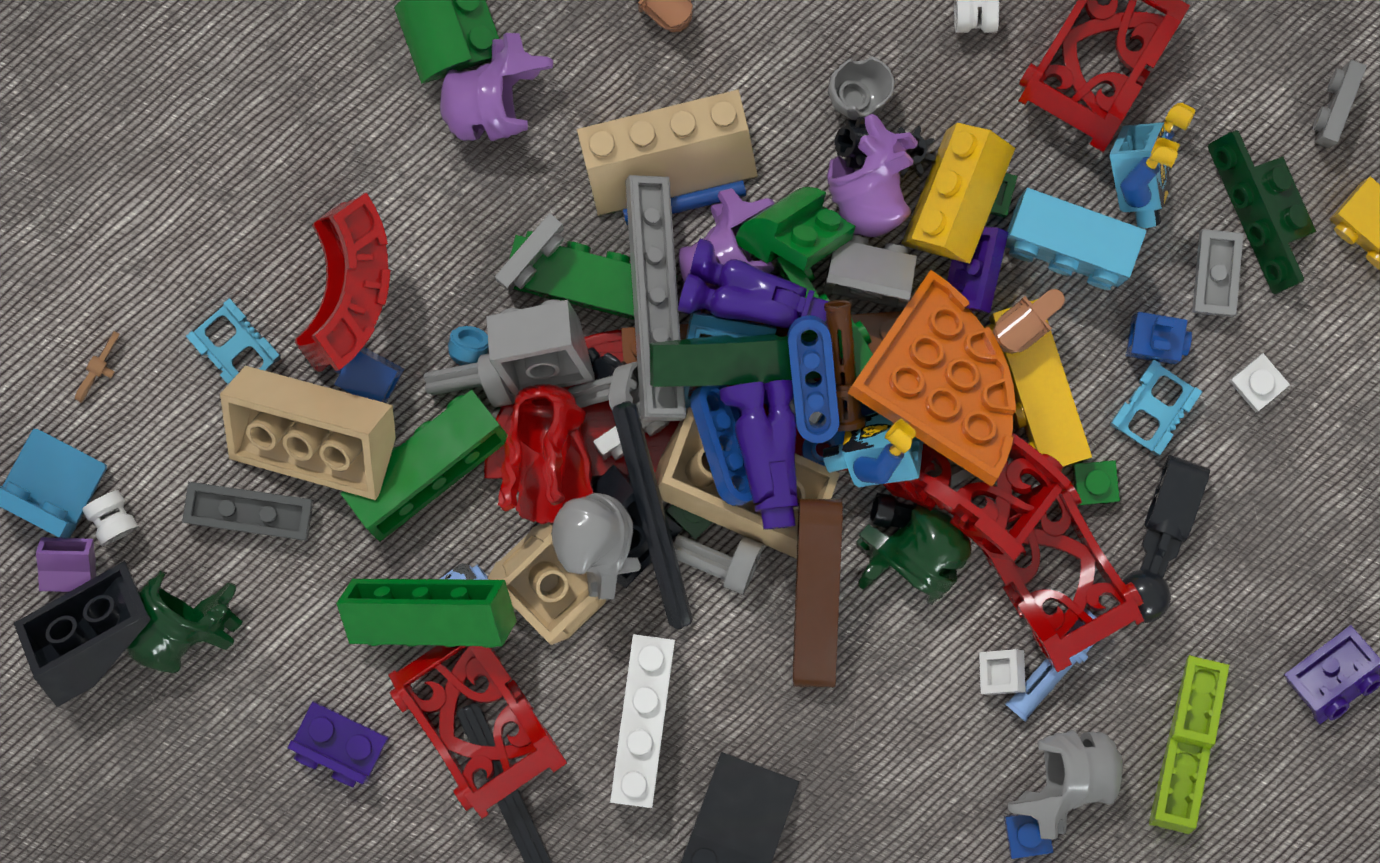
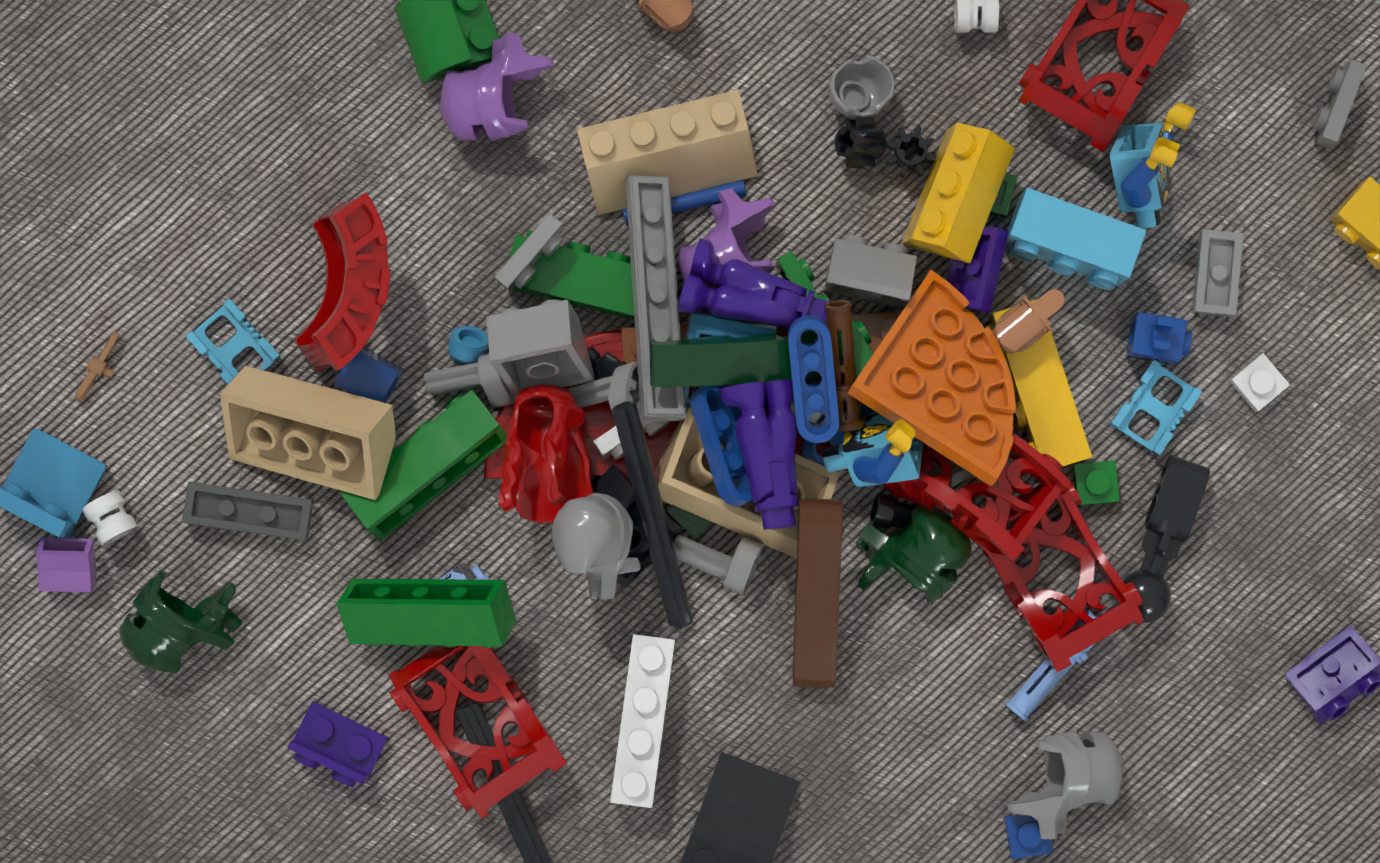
black slope [14,561,151,707] -> none
tan slope [487,523,606,645] -> none
green brick [736,187,856,271] -> none
medium lavender piece [827,114,918,237] -> none
white plate [979,649,1026,695] -> none
lime slope [1149,655,1230,834] -> none
dark green bracket [1208,130,1317,294] -> none

